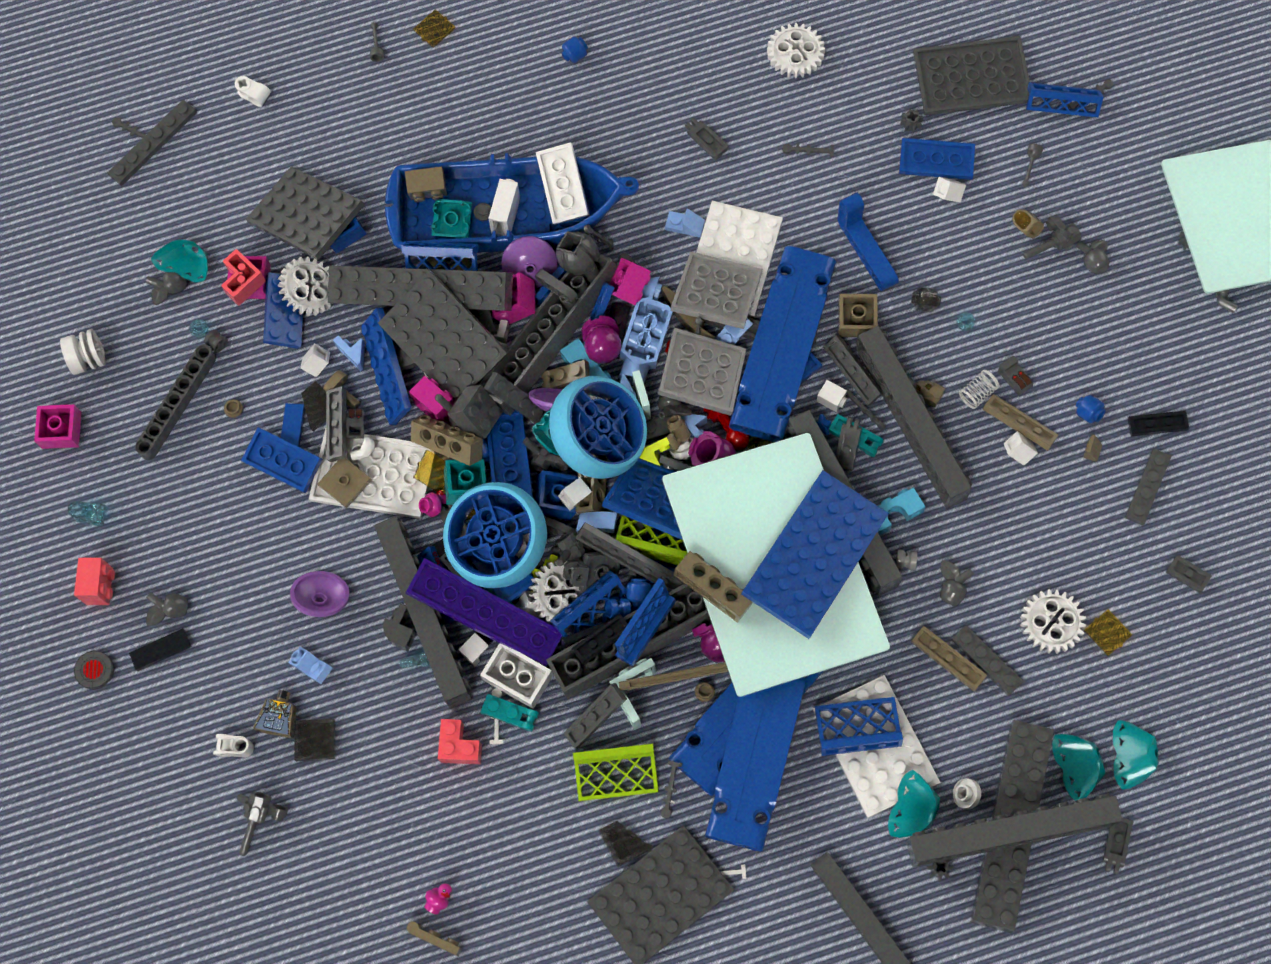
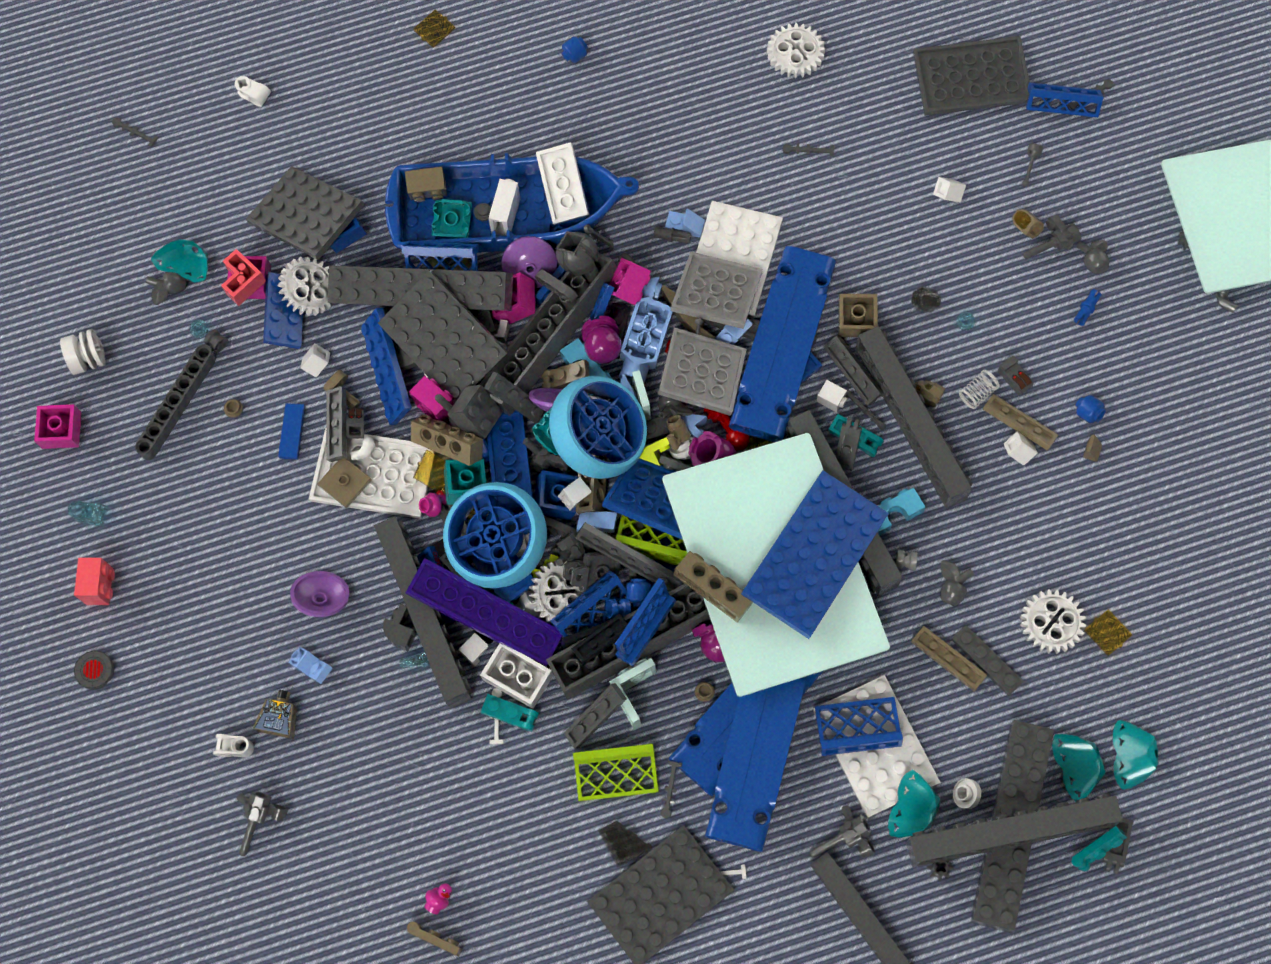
dark grey plate [107,100,197,186] -> none
black tile [129,628,192,672] -> none
dark grey piece [146,592,188,626] -> none
blue plate [241,427,323,493] -> none
clear smoke plate [294,719,336,762] -> none
clear smoke wing [301,381,326,432] -> none
light blue slope [333,335,365,372] -> none
dark grey hinge [370,22,385,62] -> none
coral brick [438,719,482,764] -> none
dark tan piece [619,662,729,691] -> none
dark grey hinge [685,118,729,160] -> none
blue plant [816,414,831,435] -> none
blue beam [837,192,899,291] -> none
blue plate [899,138,975,180] -> none
dark grey gear [900,109,923,133] -> none
dark grey plate [1125,448,1172,525] -> none
black tile [1127,410,1190,436] -> none
dark grey plate [1166,555,1212,593] -> none
none -> dark grey axle [654,226,691,243]
none -> dark grey piece [809,805,875,857]
none -> teal plate [1071,826,1127,872]
none -> blue pin [1074,289,1102,326]

